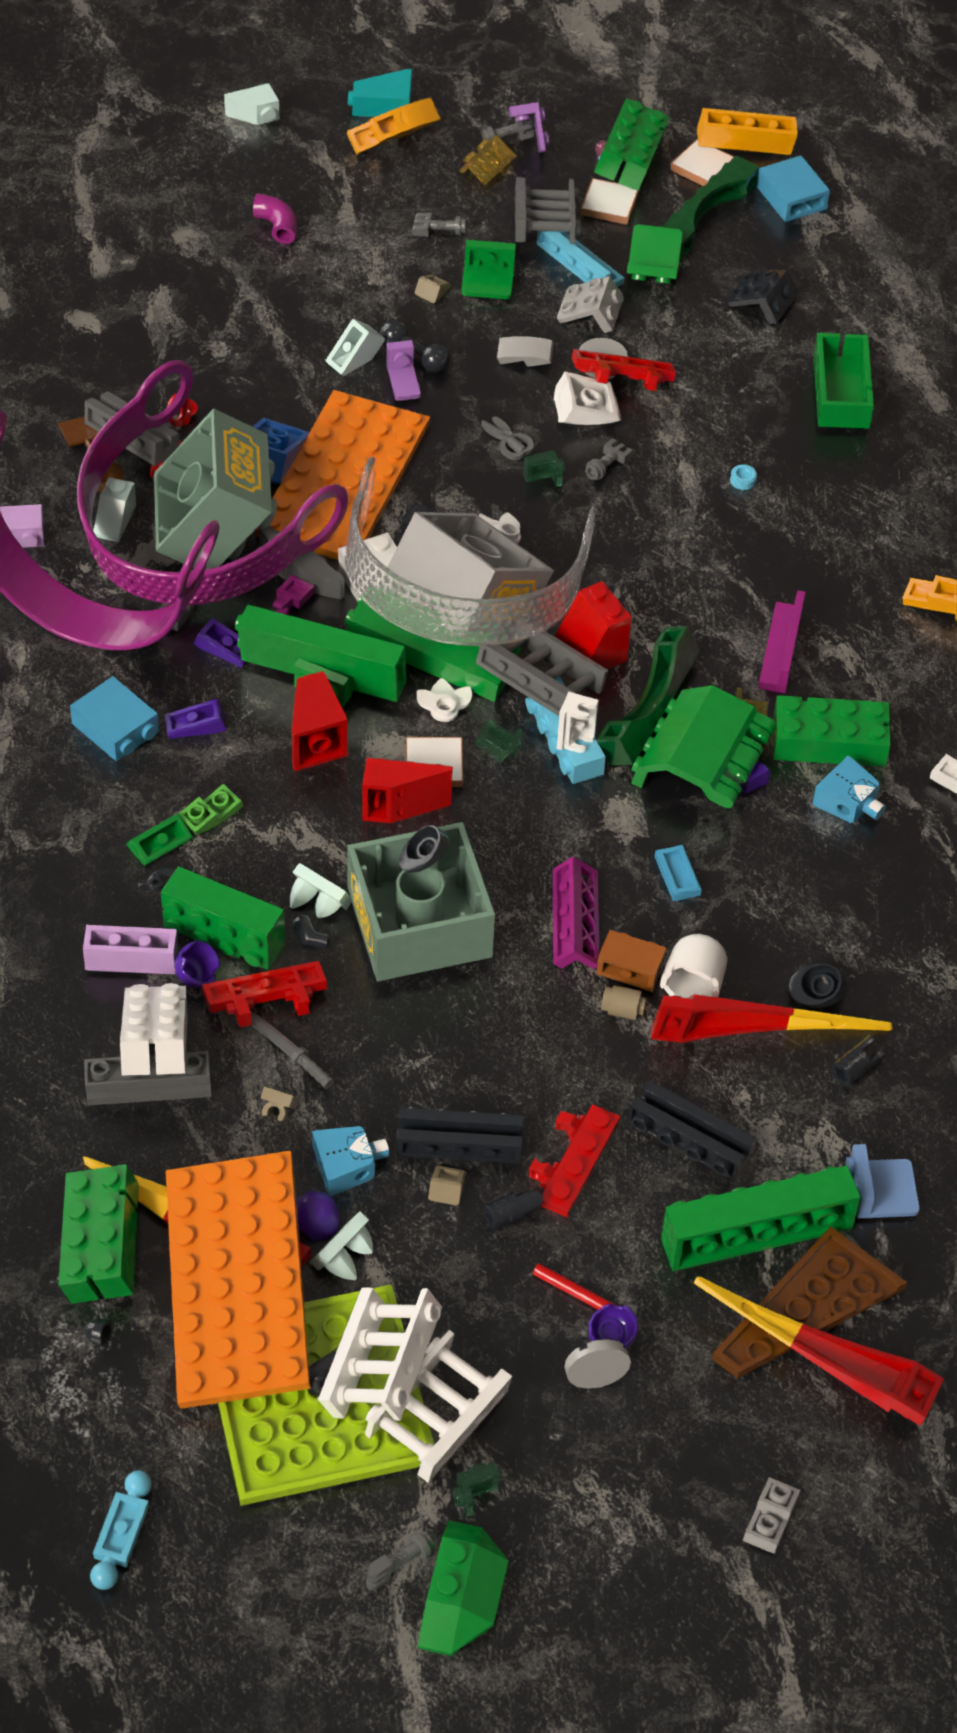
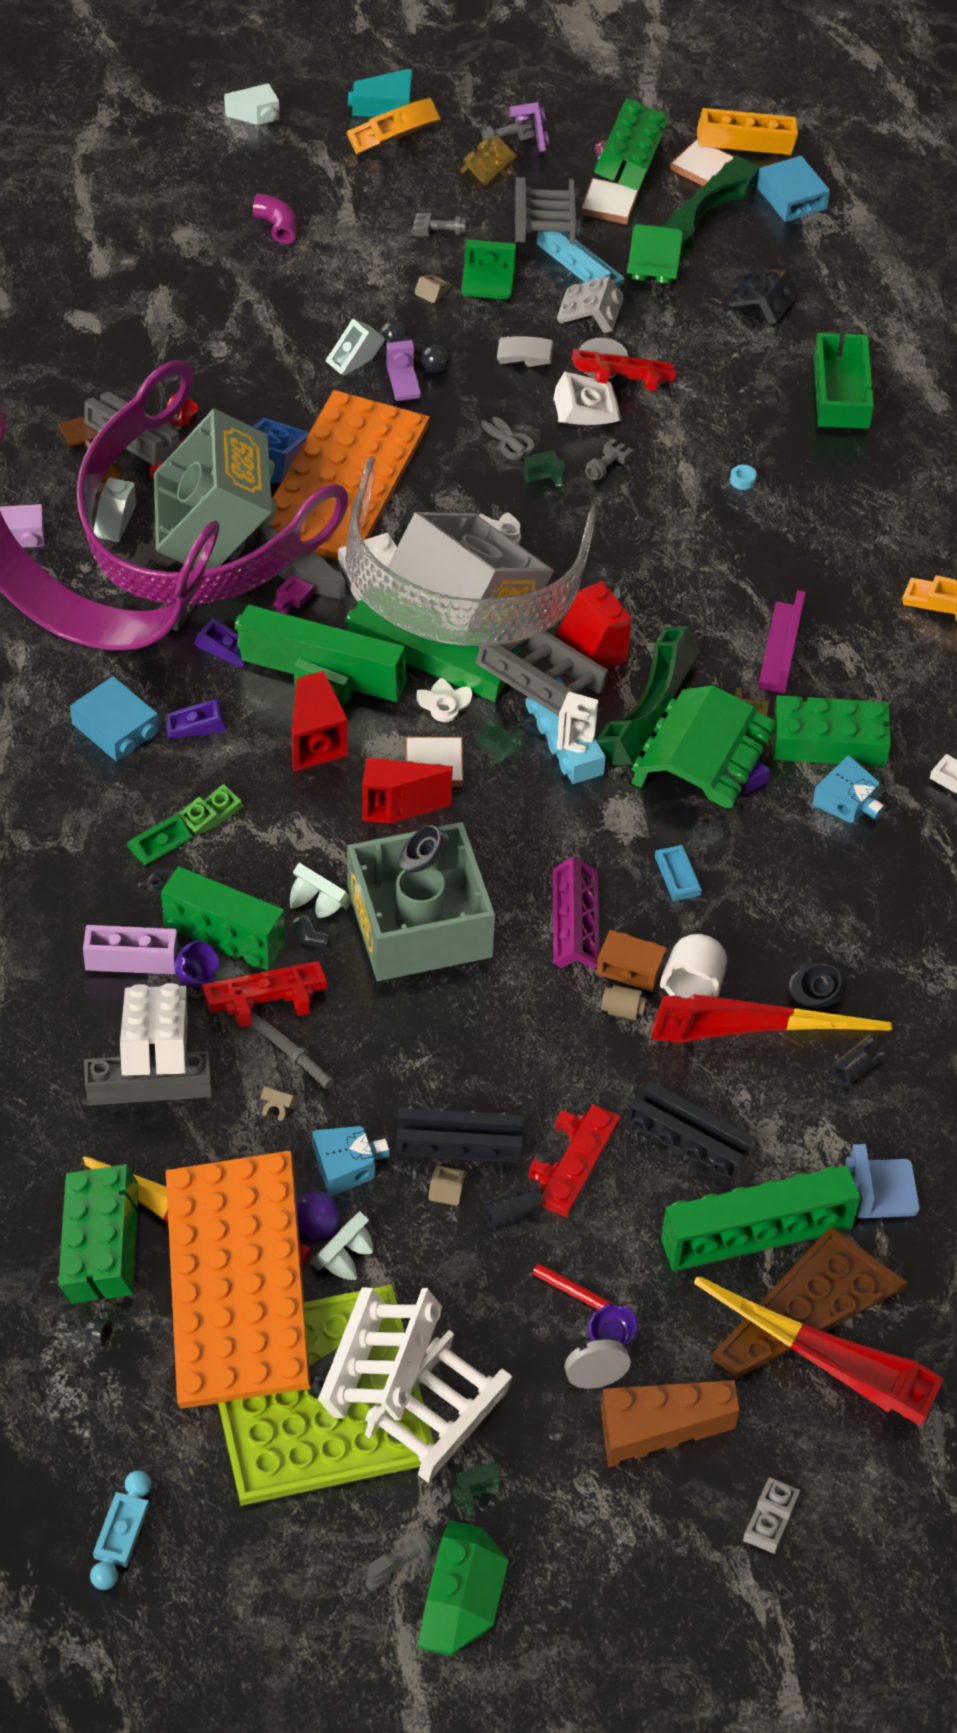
none -> dark orange wedge [601,1380,739,1467]

